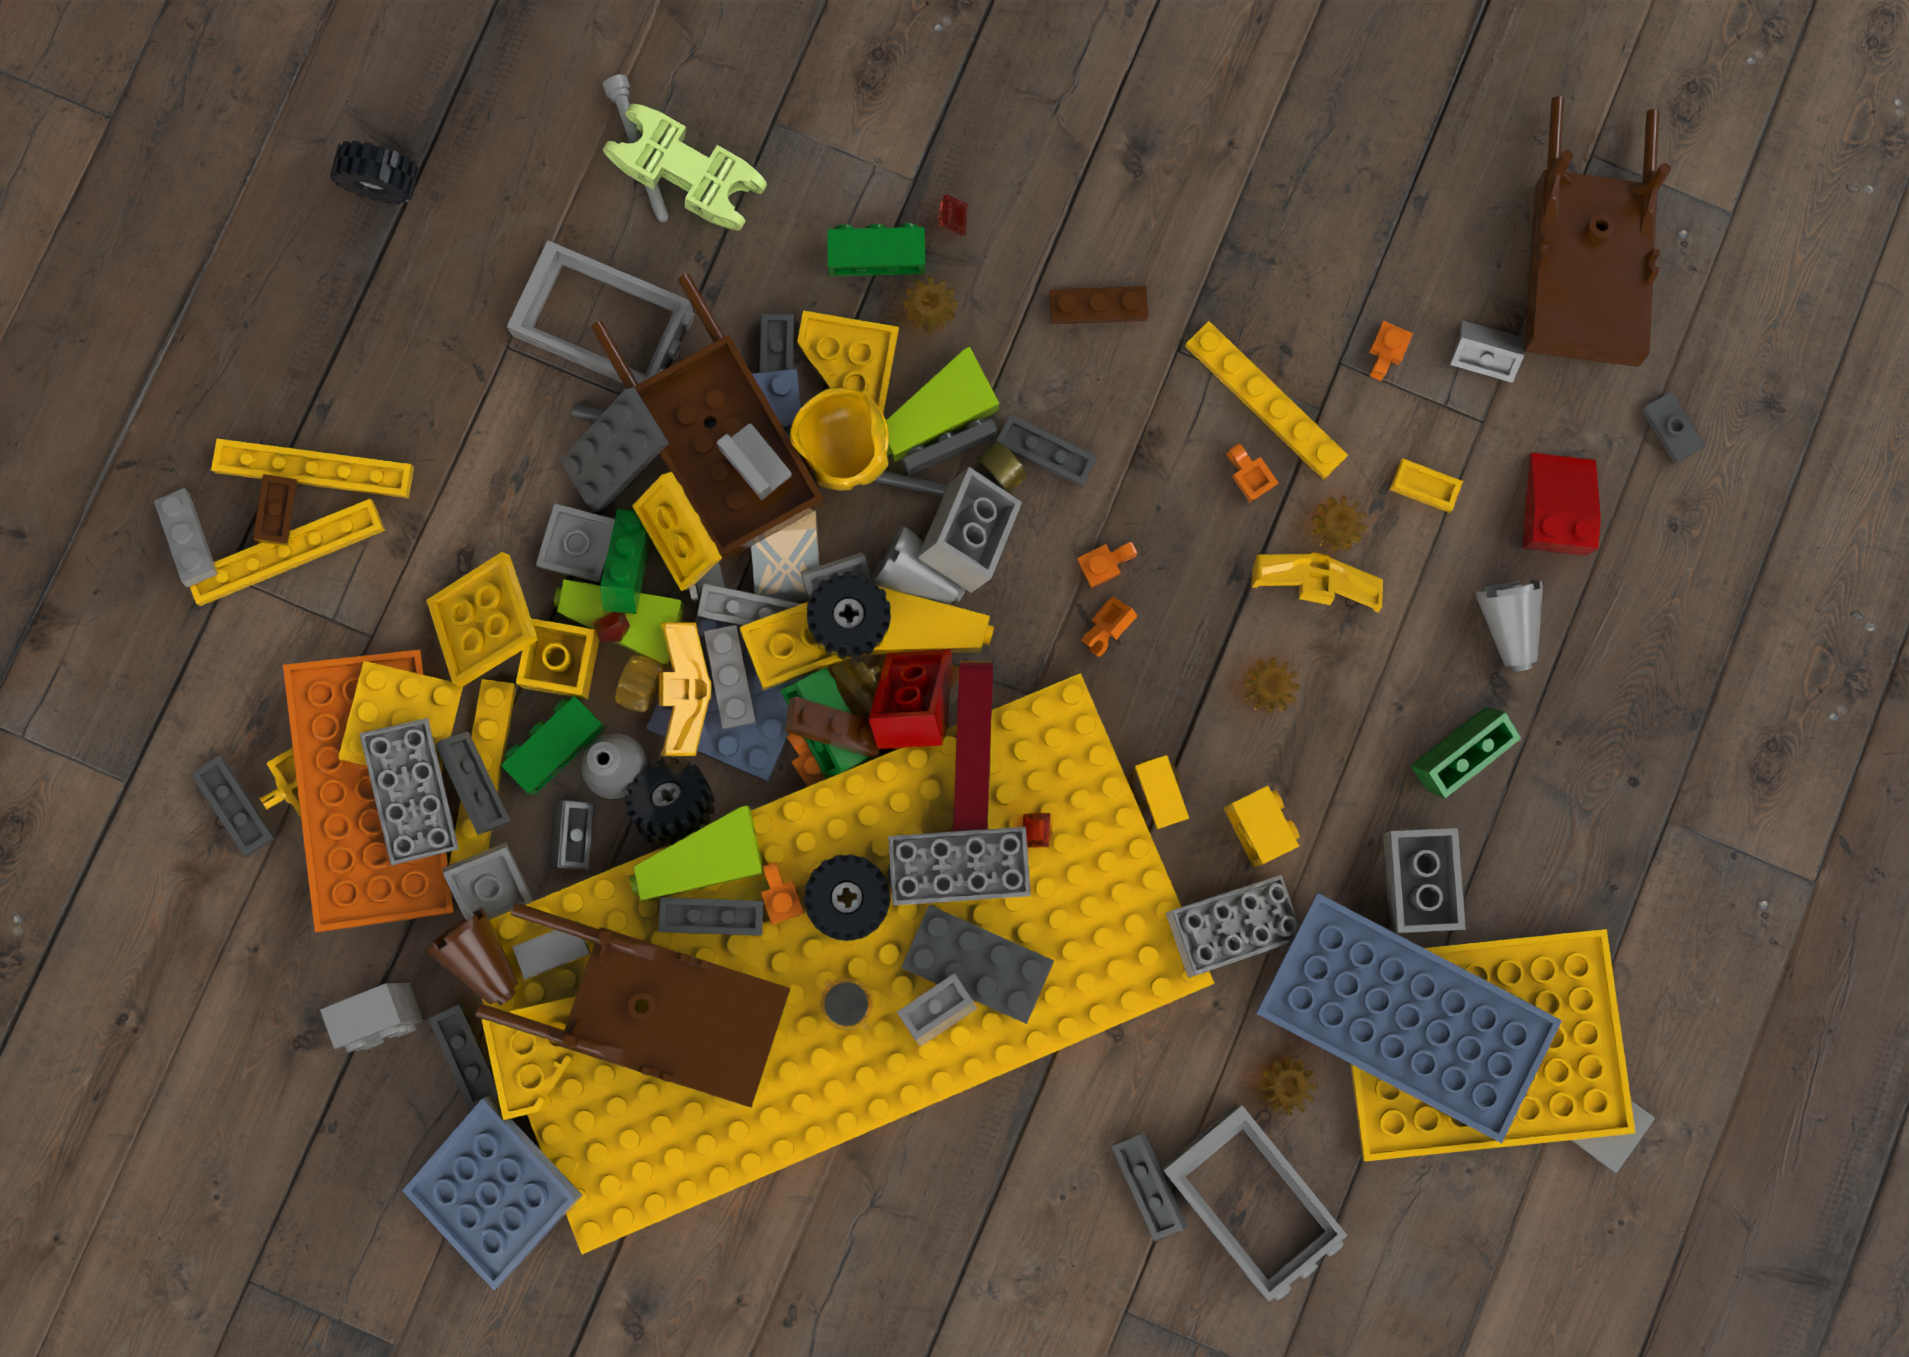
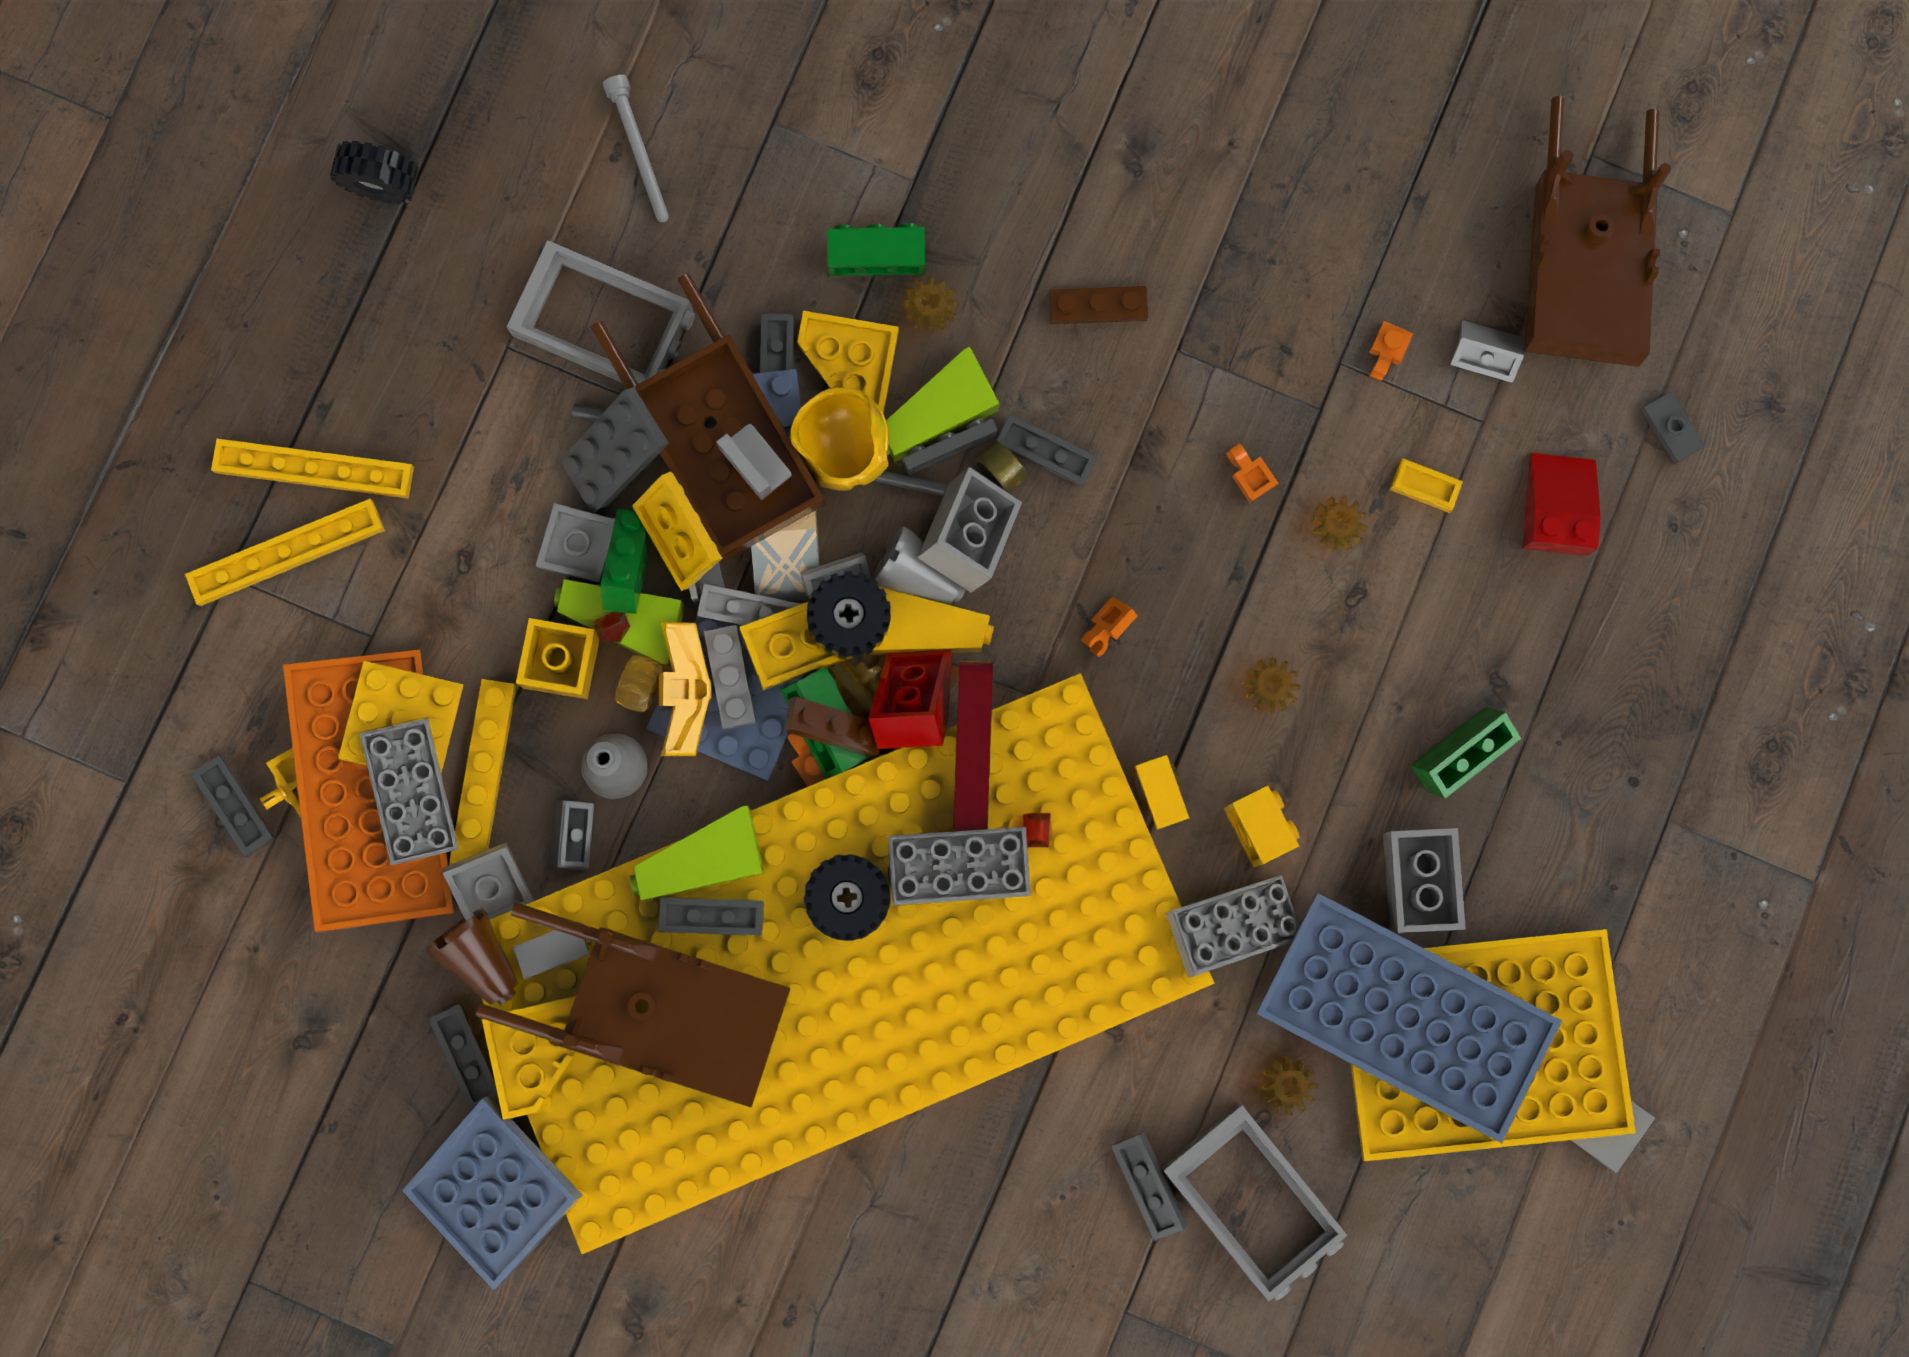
light grey plate [154,488,218,588] -> none
reddish brown panel [253,474,298,546] -> none
light grey brick [320,983,424,1053] -> none
yellow plate [426,552,538,688] -> none
dark grey plate [435,732,511,835] -> none
green brick [501,695,607,796] -> none
yellowish green piece [603,104,767,231] -> none
black bush [624,758,715,846] -> none
orange plate [761,862,805,925] -> none
pearl dark grey piece [820,978,873,1030] -> none
light grey panel [897,973,977,1046] -> none
dark grey plate [901,905,1054,1024] -> none
clear red slope [938,194,968,235] -> none
orange plate [1077,542,1137,589] -> none
yellow plate [1185,321,1348,480] -> none
yellow plate [1251,552,1383,613] -> none
light grey cone [1475,579,1543,672] -> none

